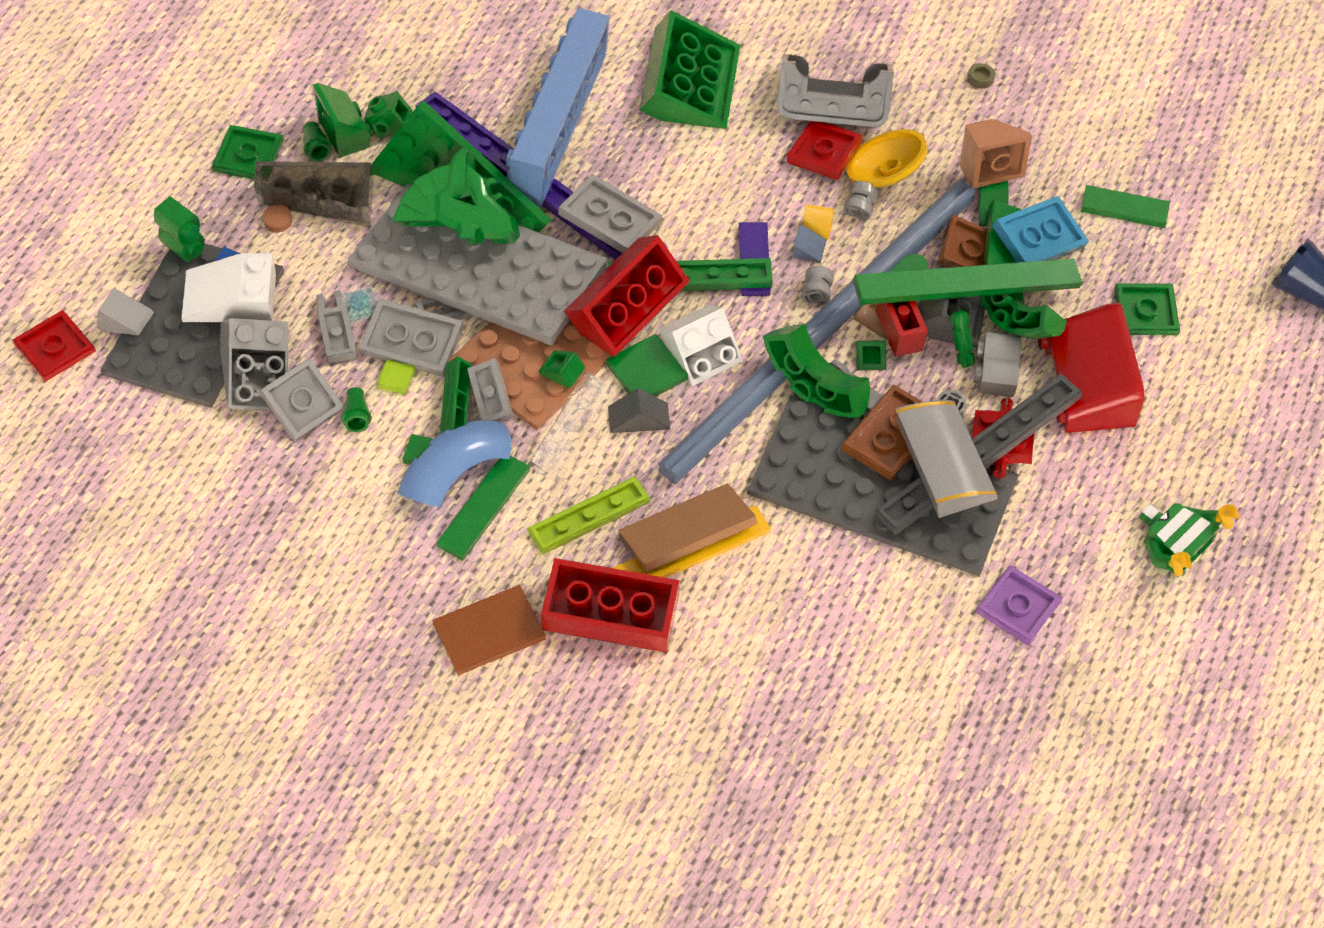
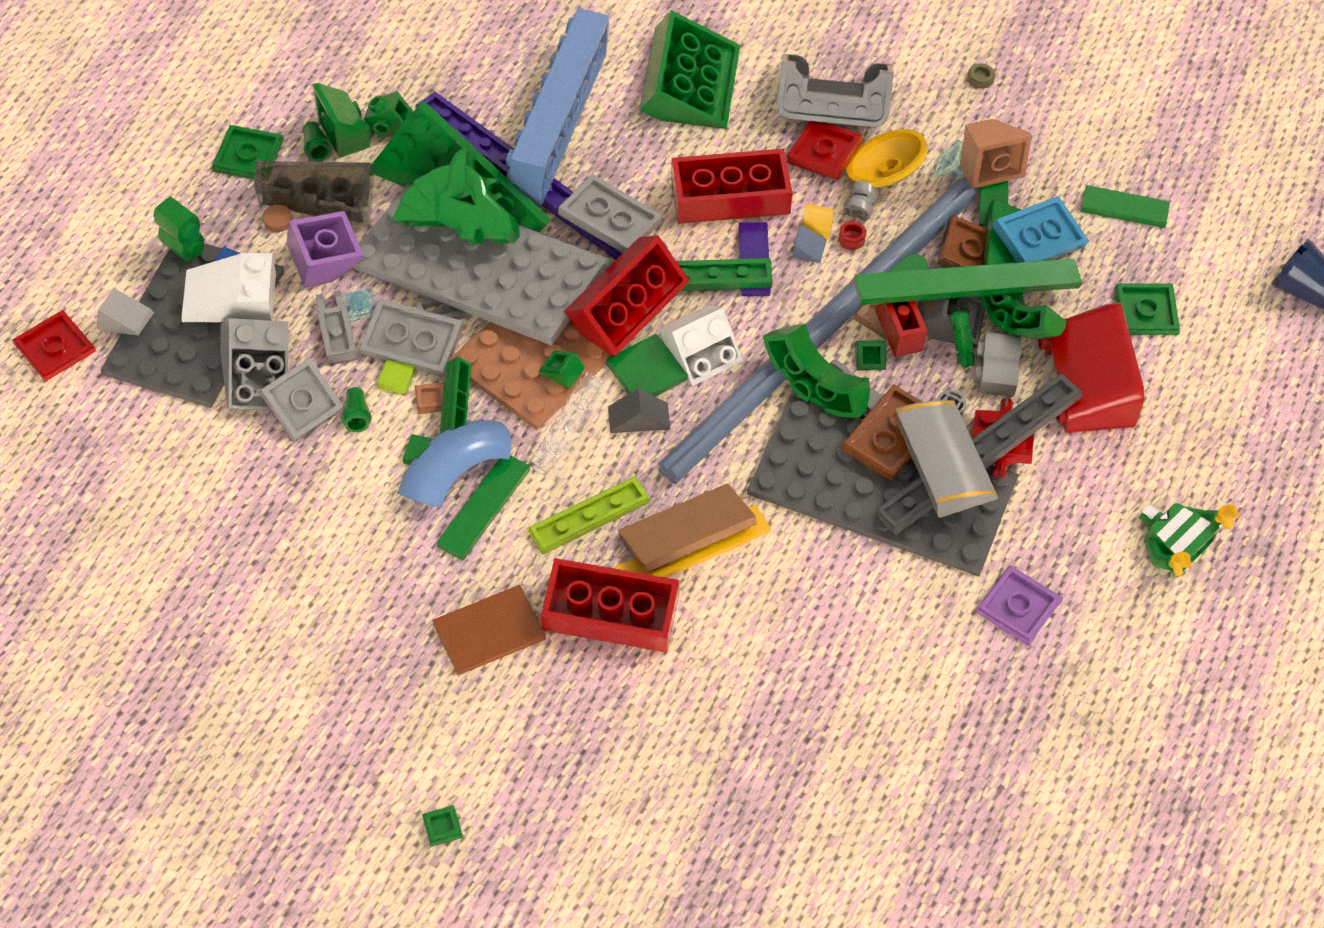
light grey plate [467,359,514,422] -> none
light grey wheel [801,265,834,305] -> none
none -> medium lavender slope [286,211,364,287]
none -> nougat tile [414,382,444,414]
none -> green tile [422,805,463,847]
none -> red brick [671,148,793,224]
none -> red tile [838,221,867,250]
none -> clear light blue tile [934,140,964,178]

